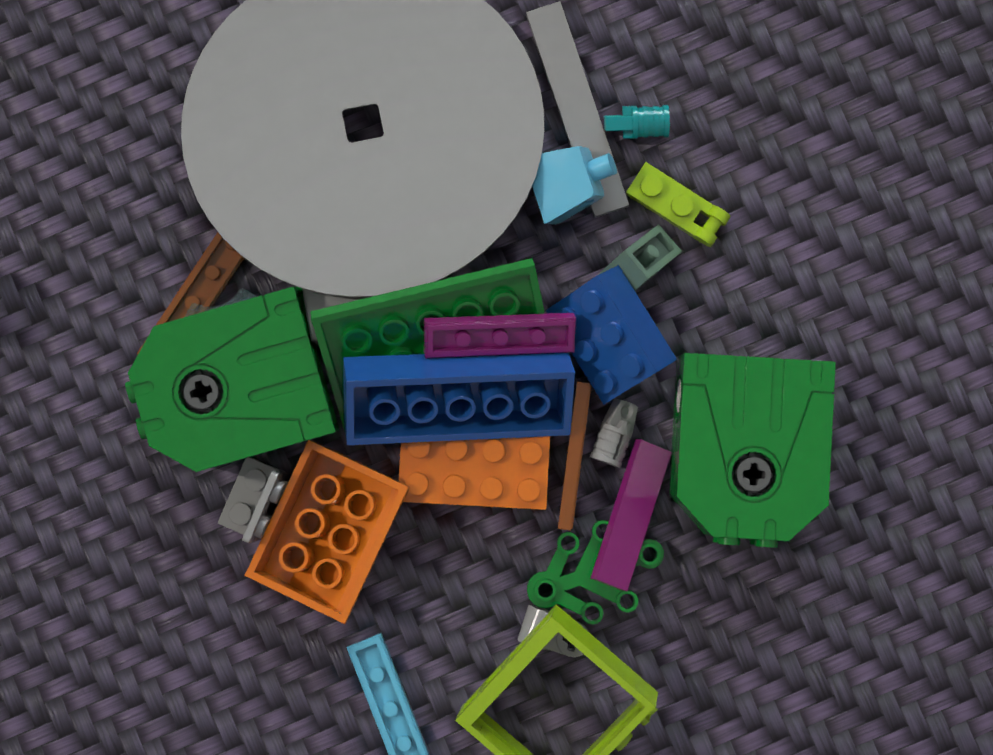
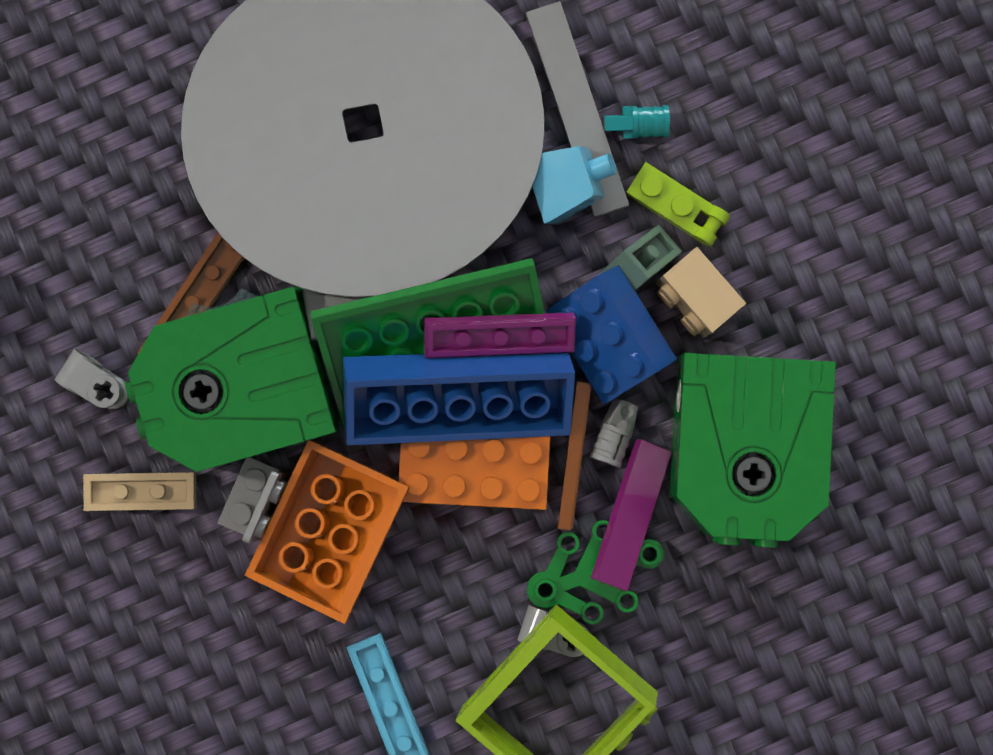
none -> light grey piece [54,349,129,409]
none -> tan plate [83,472,196,511]
none -> tan brick [656,247,746,338]

